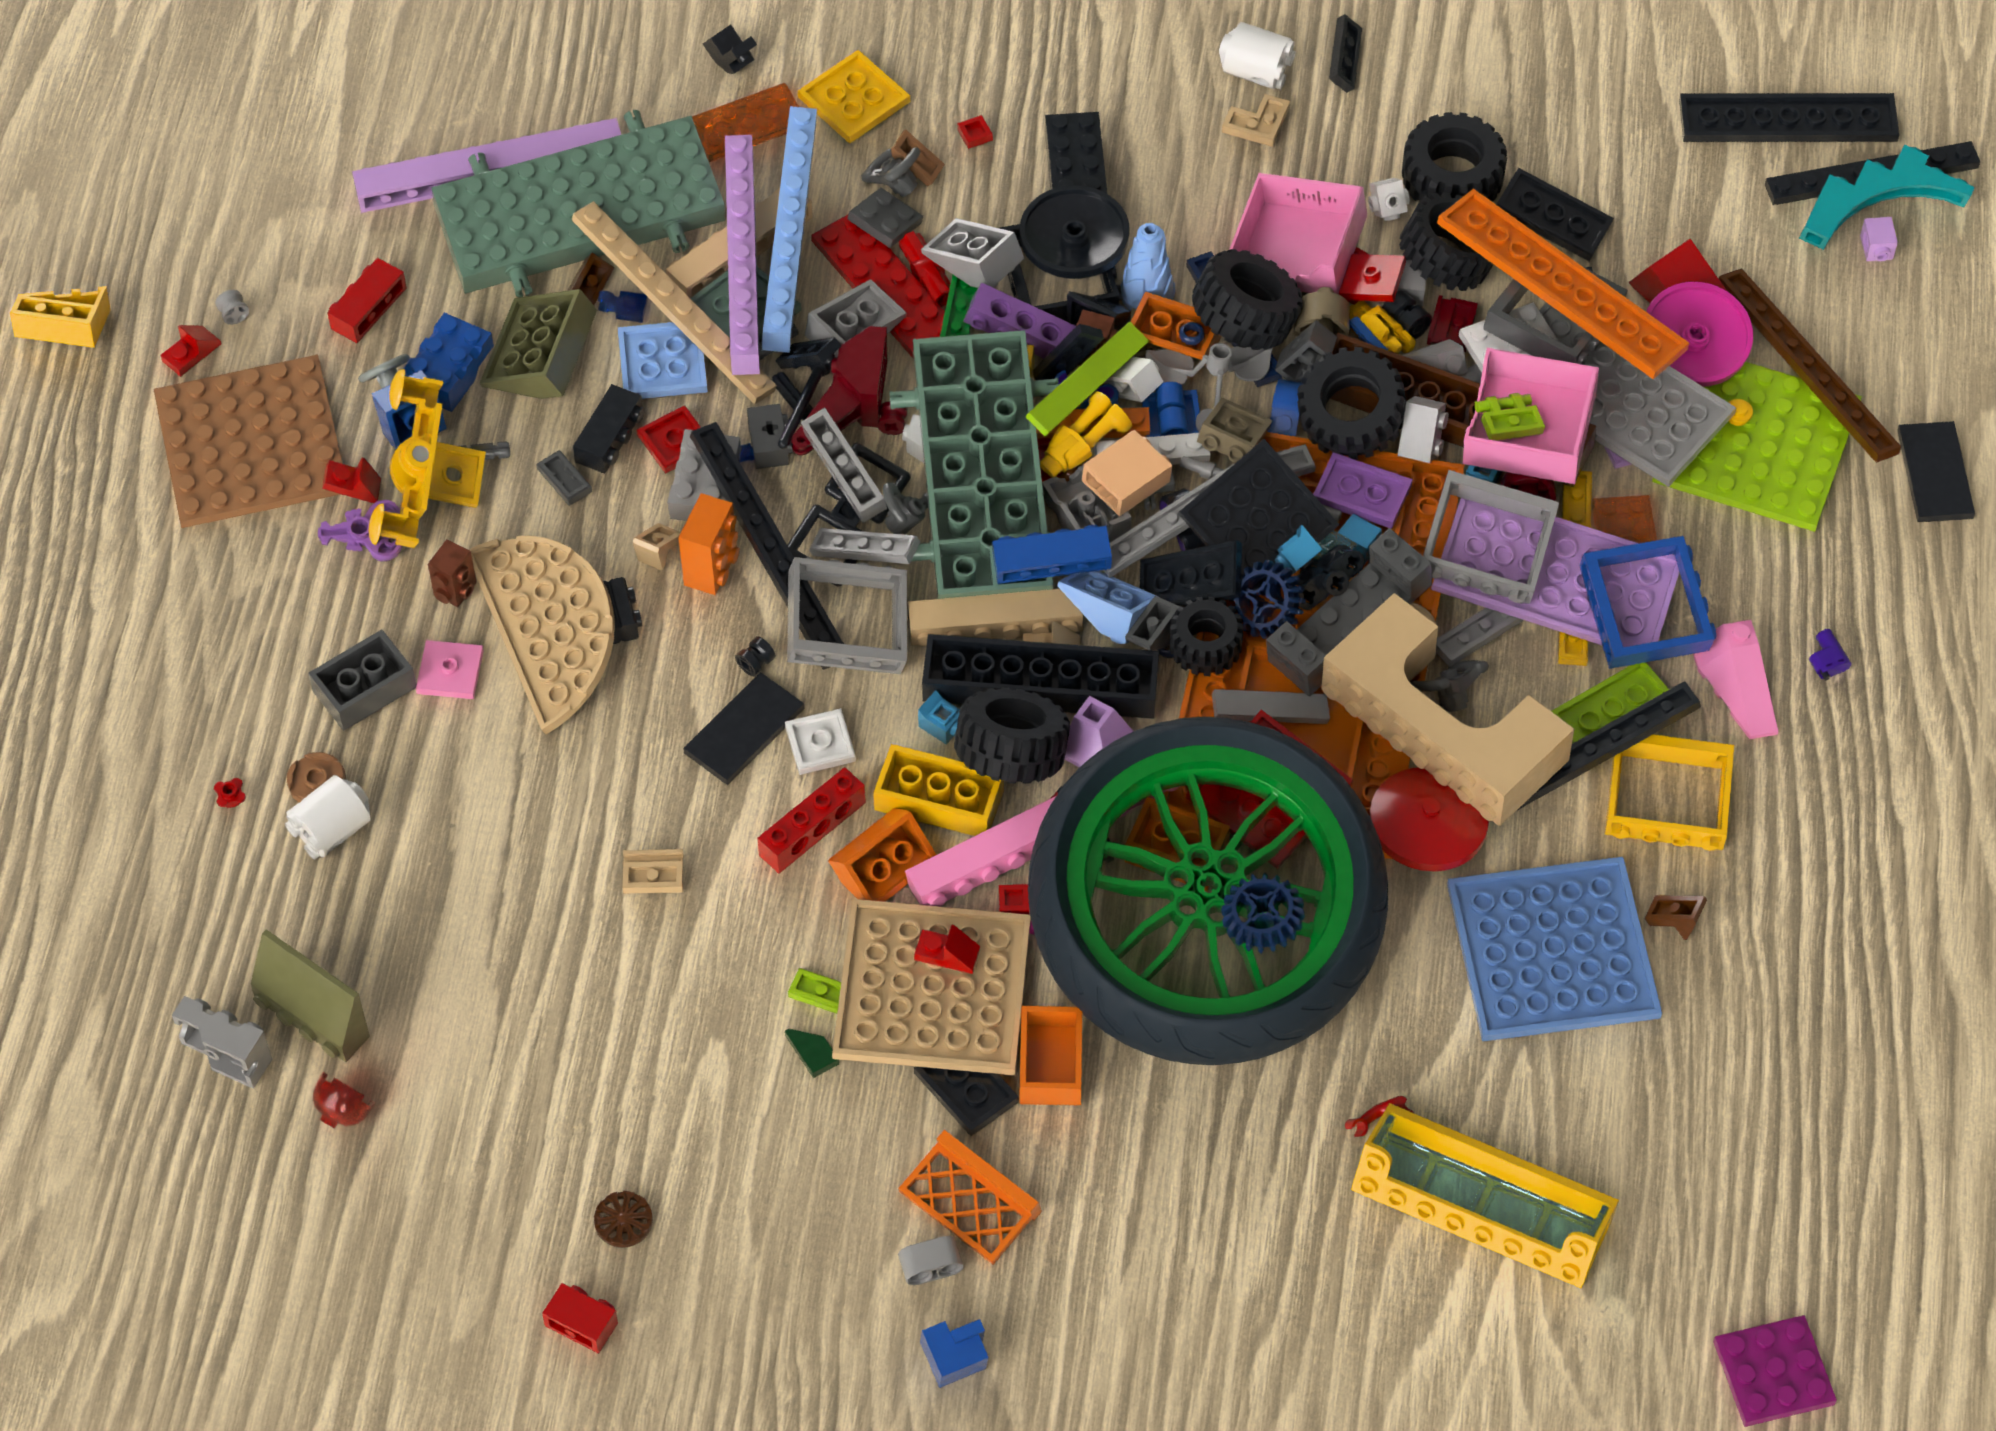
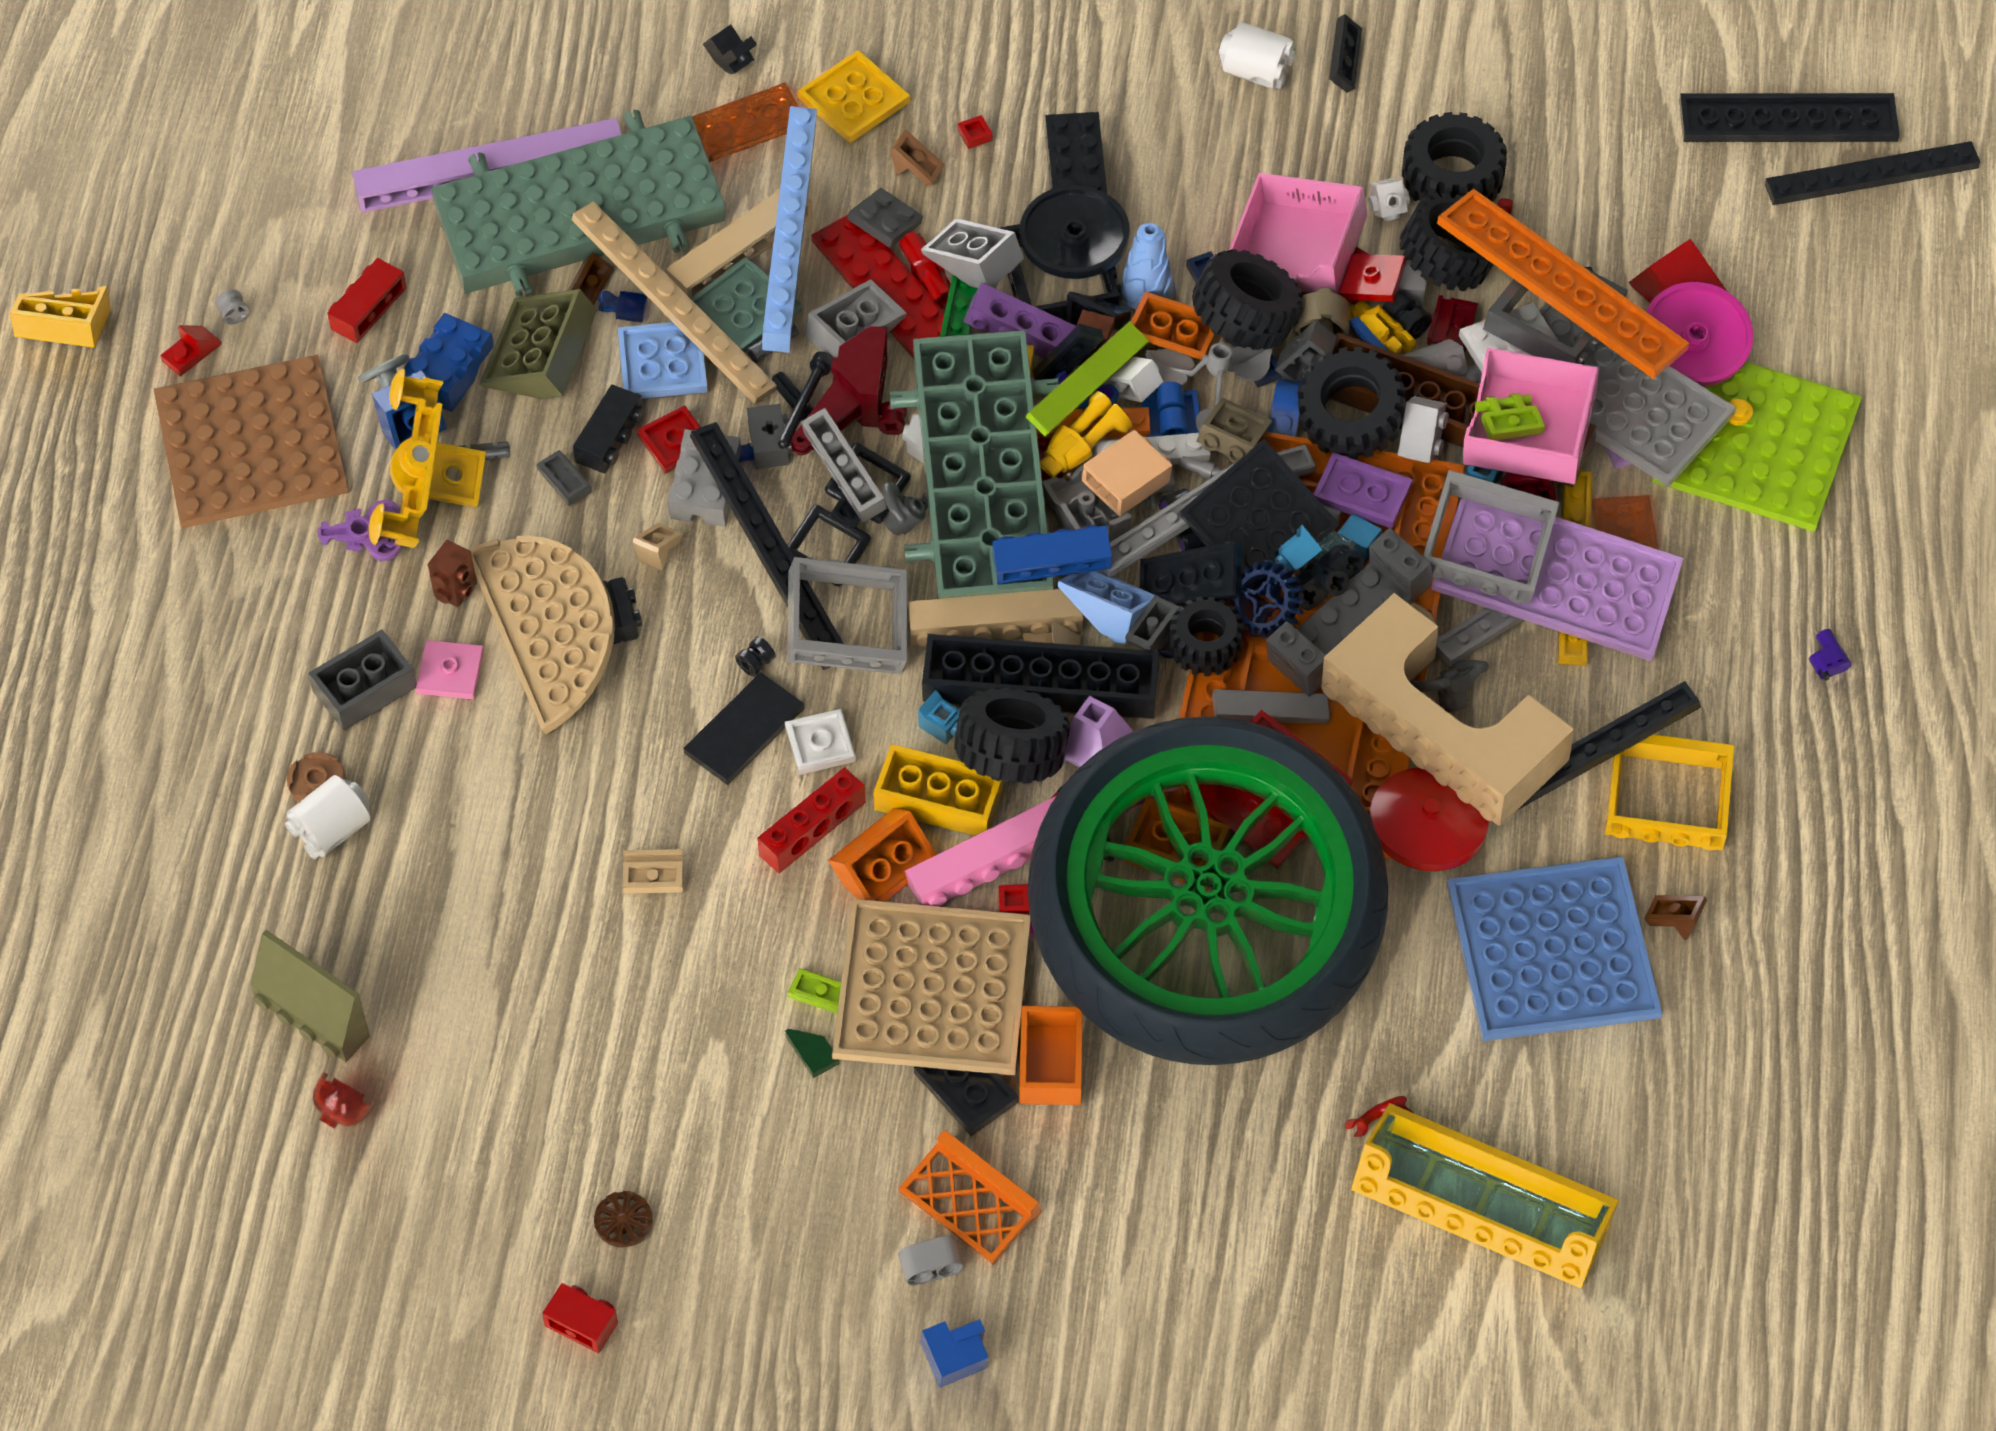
light grey piece [172,996,272,1089] -> none
red plate [214,778,246,808] -> none
red slope [322,457,381,503] -> none
orange piece [678,493,740,595] -> none
lavender brick [725,135,760,375] -> none
black plate [775,337,841,369] -> none
light grey tile [809,528,920,564] -> none
dark grey piece [861,147,921,197] -> none
red slope [914,924,980,974] -> none
dark blue piece [1179,322,1205,345] -> none
dark blue gear [1221,872,1305,954] -> none
tan plate [1222,94,1290,147] -> none
black tile [1496,167,1614,262] -> none
lime plate [1551,662,1669,744] -> none
blue window [1579,536,1716,669] -> none
bright pink wedge [1693,620,1778,739] -> none
magenta plate [1713,1315,1837,1427] -> none
reddish brown plate [1719,268,1901,463] -> none
teal arch [1799,144,1975,250] -> none
lavender brick [1860,217,1898,261] -> none
black tile [1897,421,1975,522] -> none

